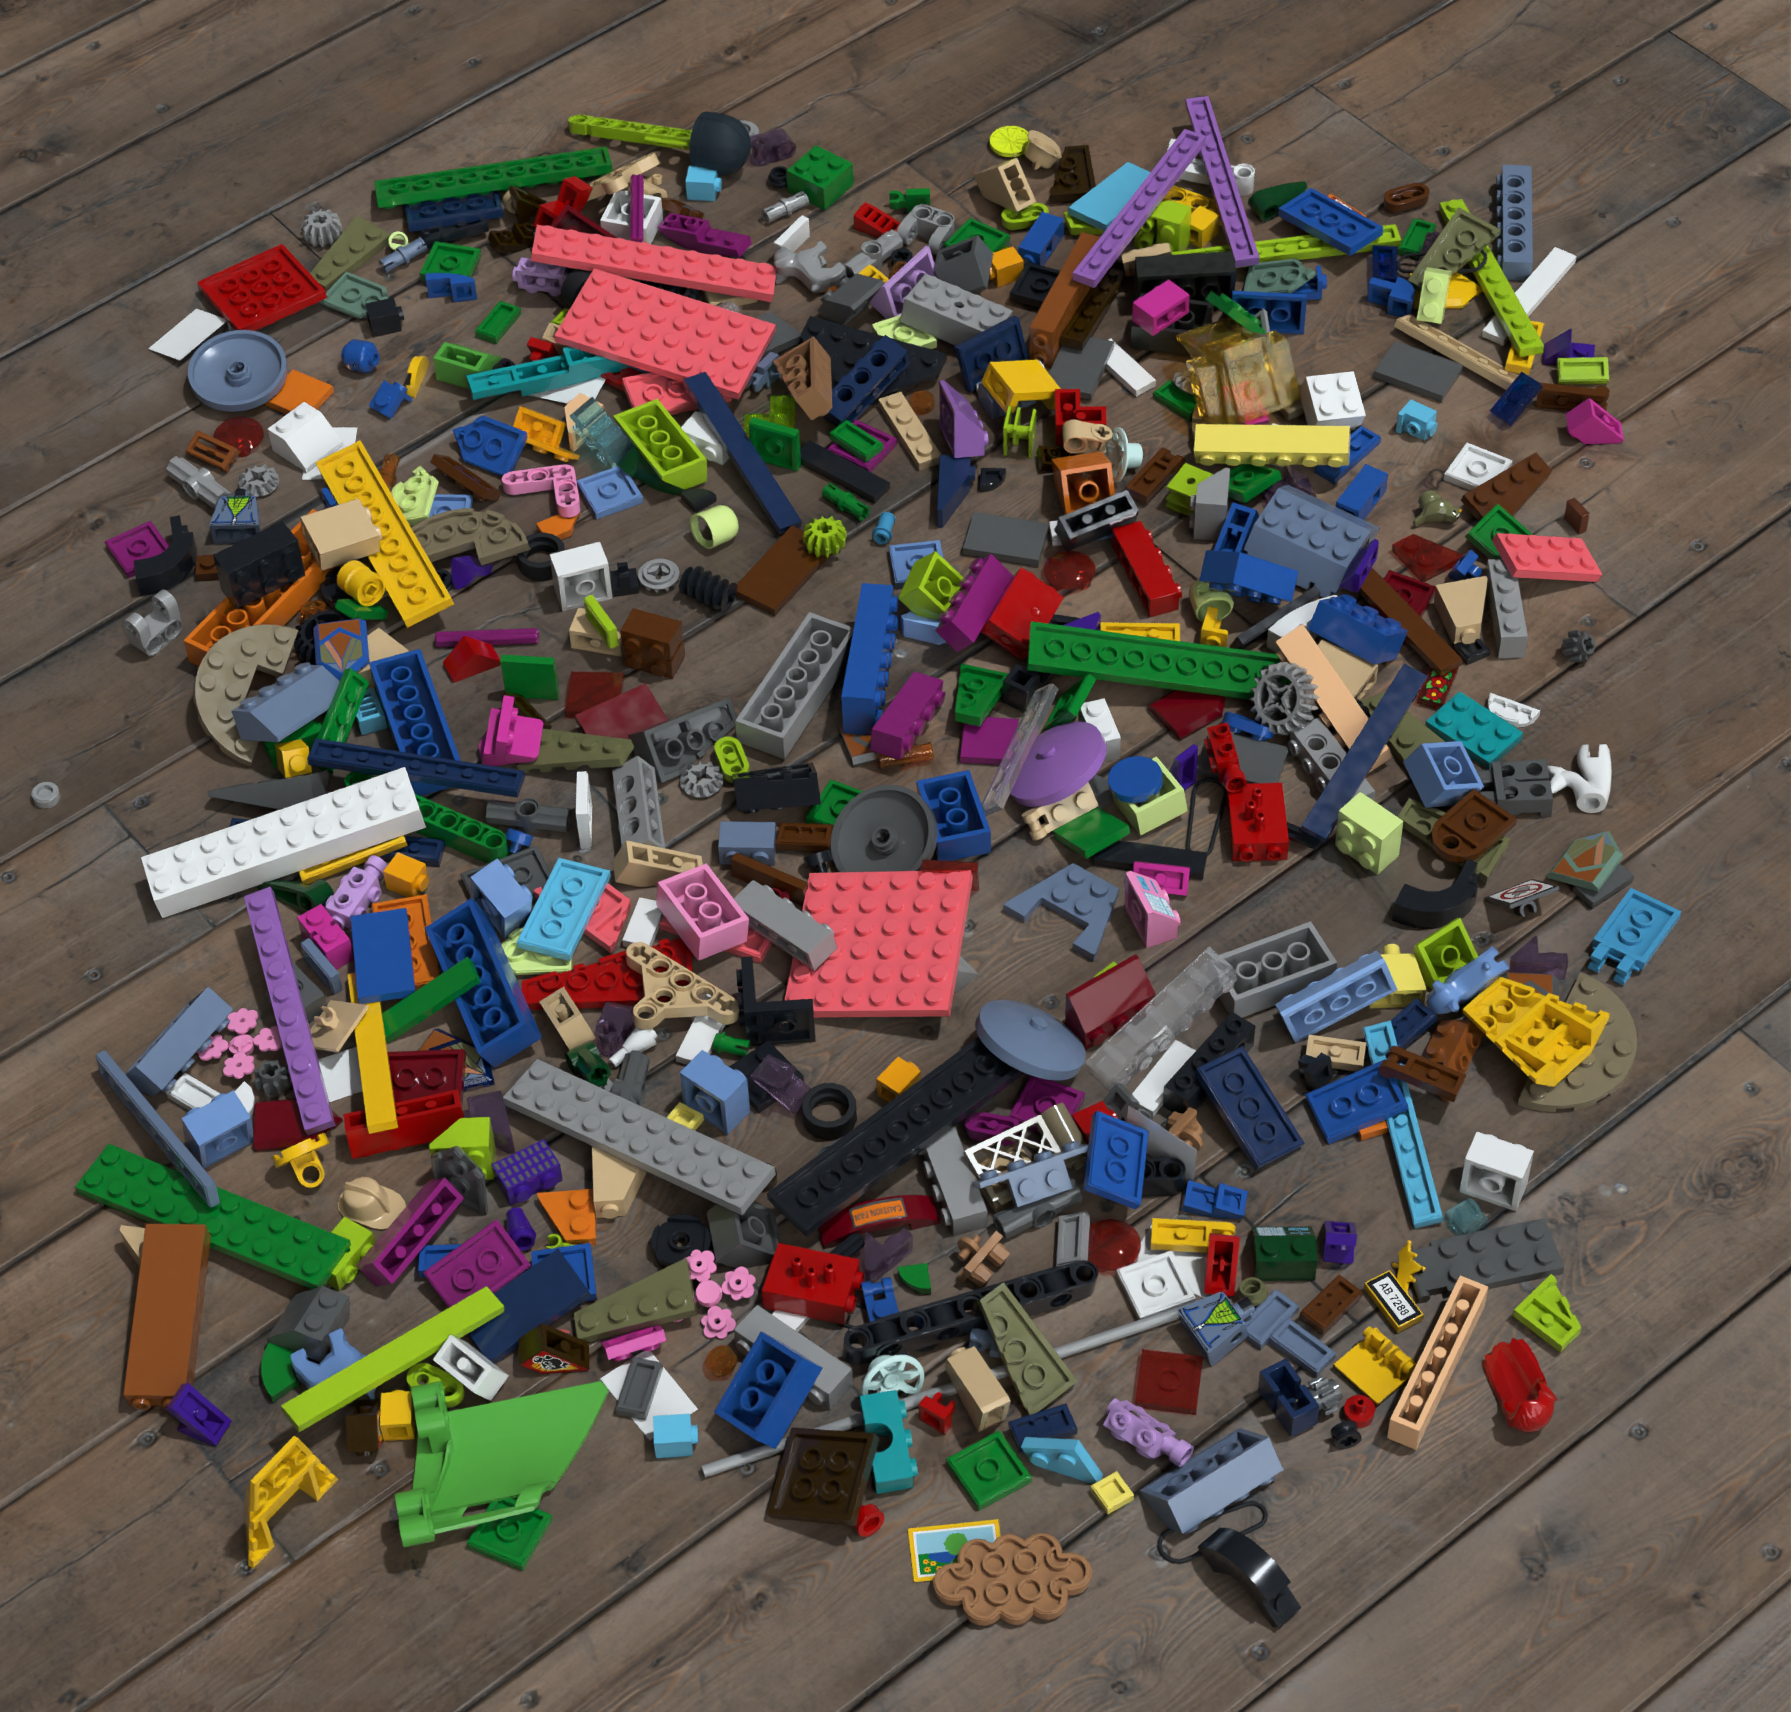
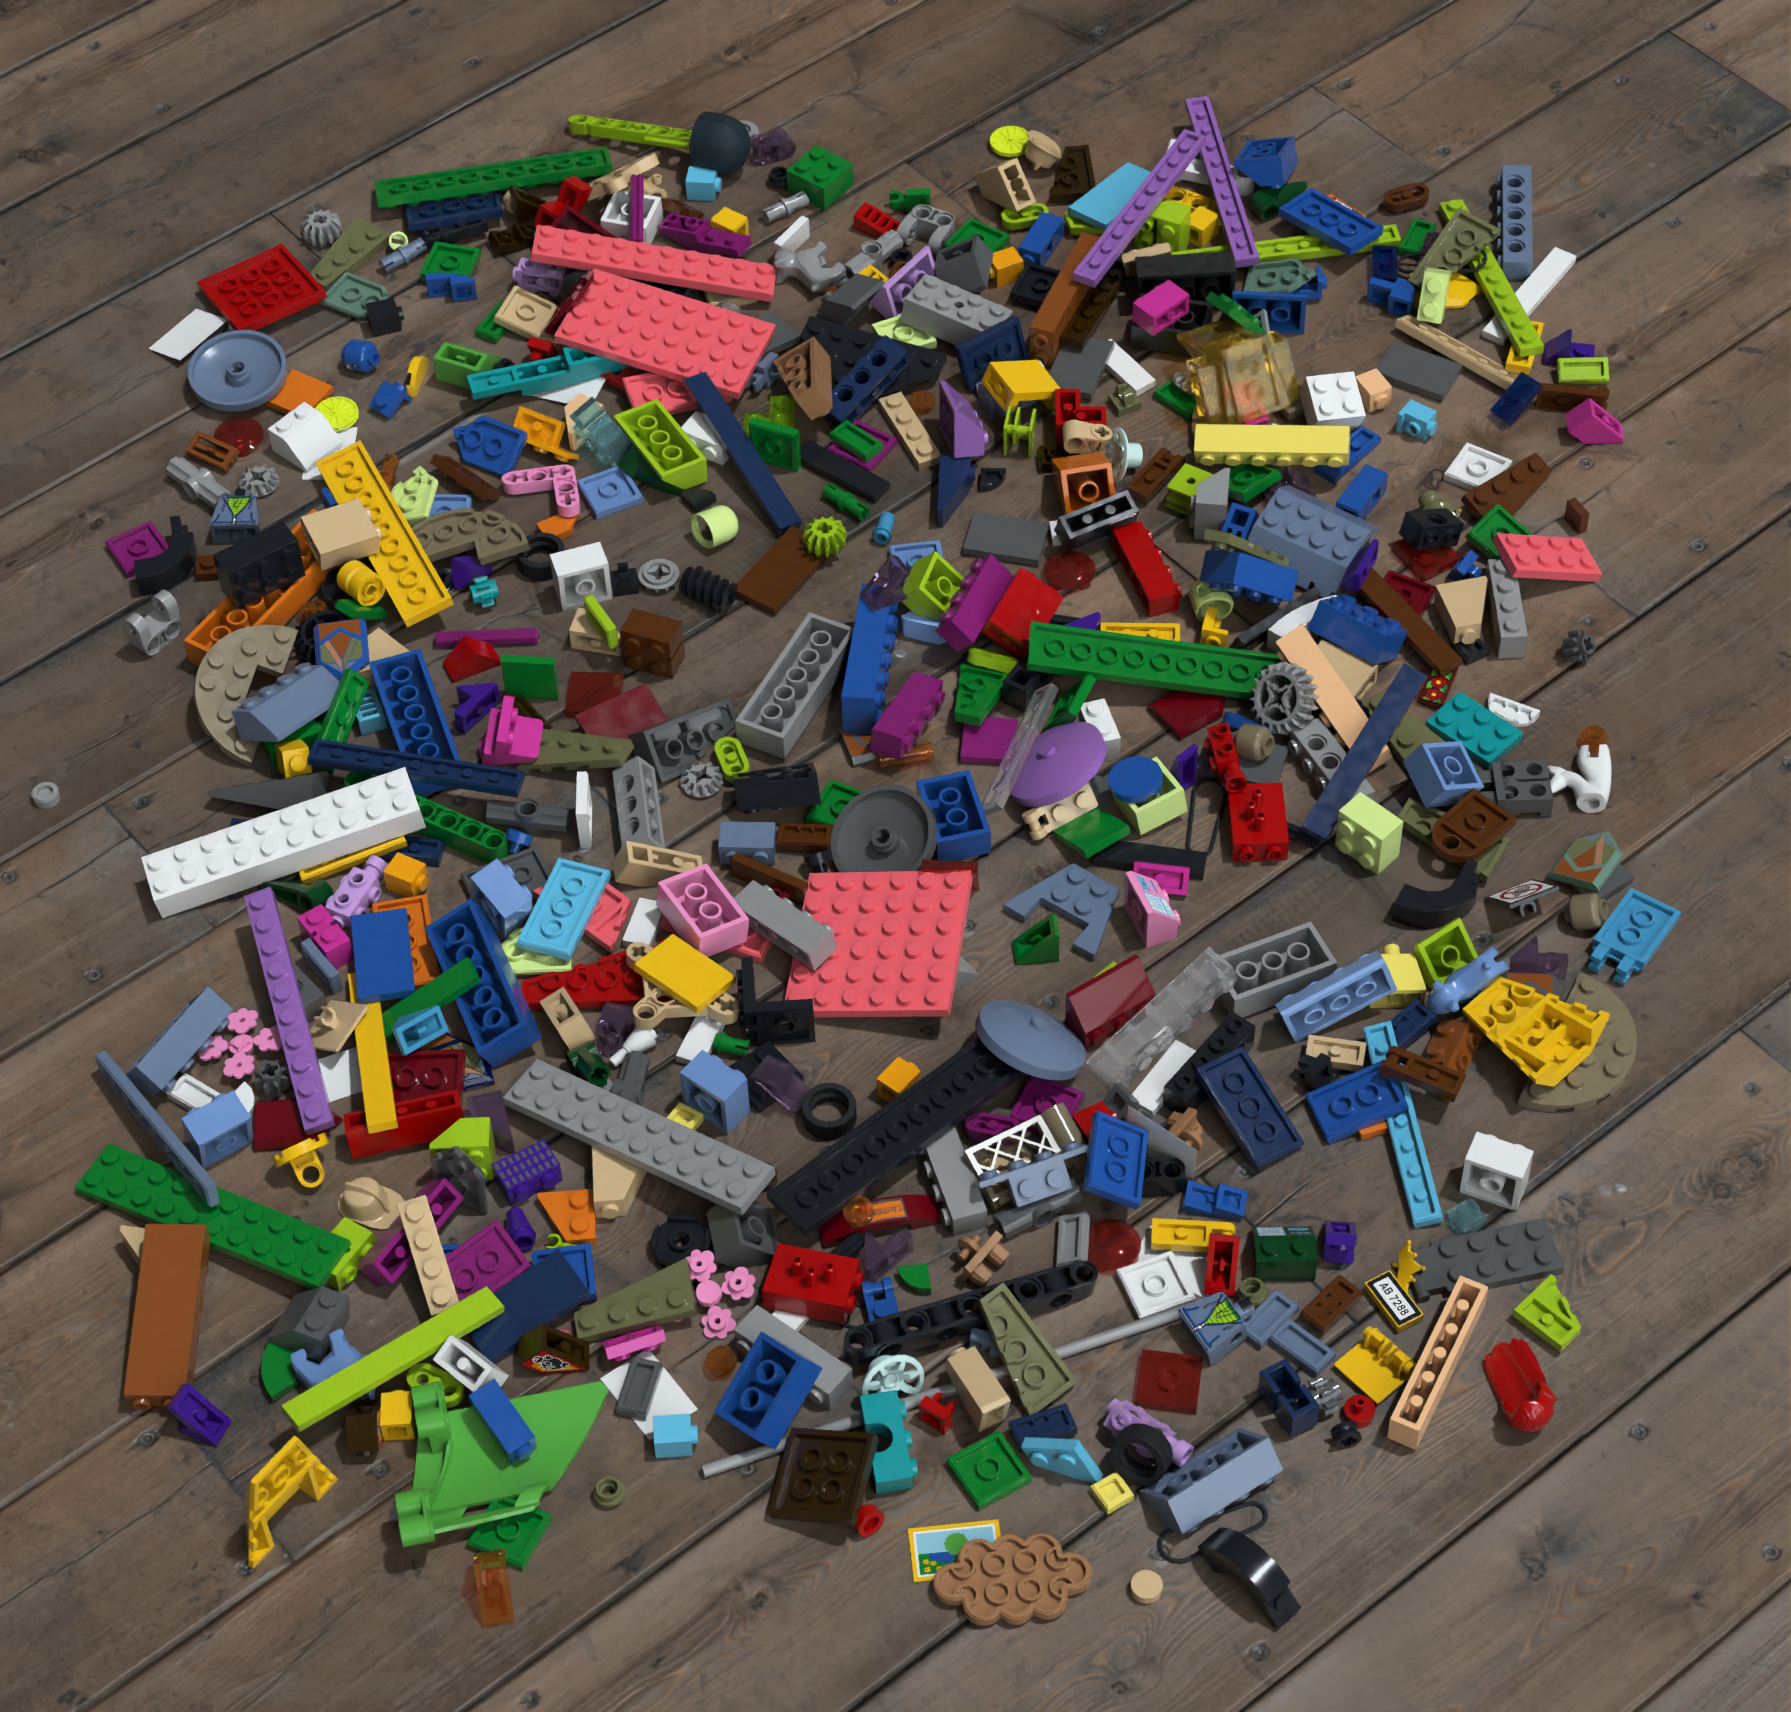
none -> neon yellow wheel [315,396,359,432]
none -> dark azure slope [392,1005,449,1055]
none -> tan plate [397,1195,459,1318]
none -> dark purple slope [454,682,500,734]
none -> blue brick [468,1378,537,1464]
none -> teal gear [469,576,499,608]
none -> clear orange slope [473,1549,515,1626]
none -> tan tile [493,285,558,339]
none -> dark red tile [545,270,594,334]
none -> olive plate [593,1476,625,1507]
none -> yellow tile [634,934,736,1014]
none -> yellow brick [710,207,749,236]
none -> clear orange tile [843,1196,874,1227]
none -> clear purple slope [860,554,911,612]
none -> lime plate [966,648,1019,674]
none -> green slope [1013,913,1060,965]
none -> olive tile [1108,383,1141,417]
none -> black tyre [1109,1423,1173,1486]
none -> tan tile [1131,1570,1163,1604]
none -> olive wing [1203,529,1290,567]
none -> dark tan head [1232,723,1275,761]
none -> blue slope [1234,136,1298,189]
none -> light nougat brick [1355,368,1392,413]
none -> black brick [1399,508,1464,550]
none -> dark tan head [1564,893,1608,931]
none -> clear orange plate [1580,725,1608,751]

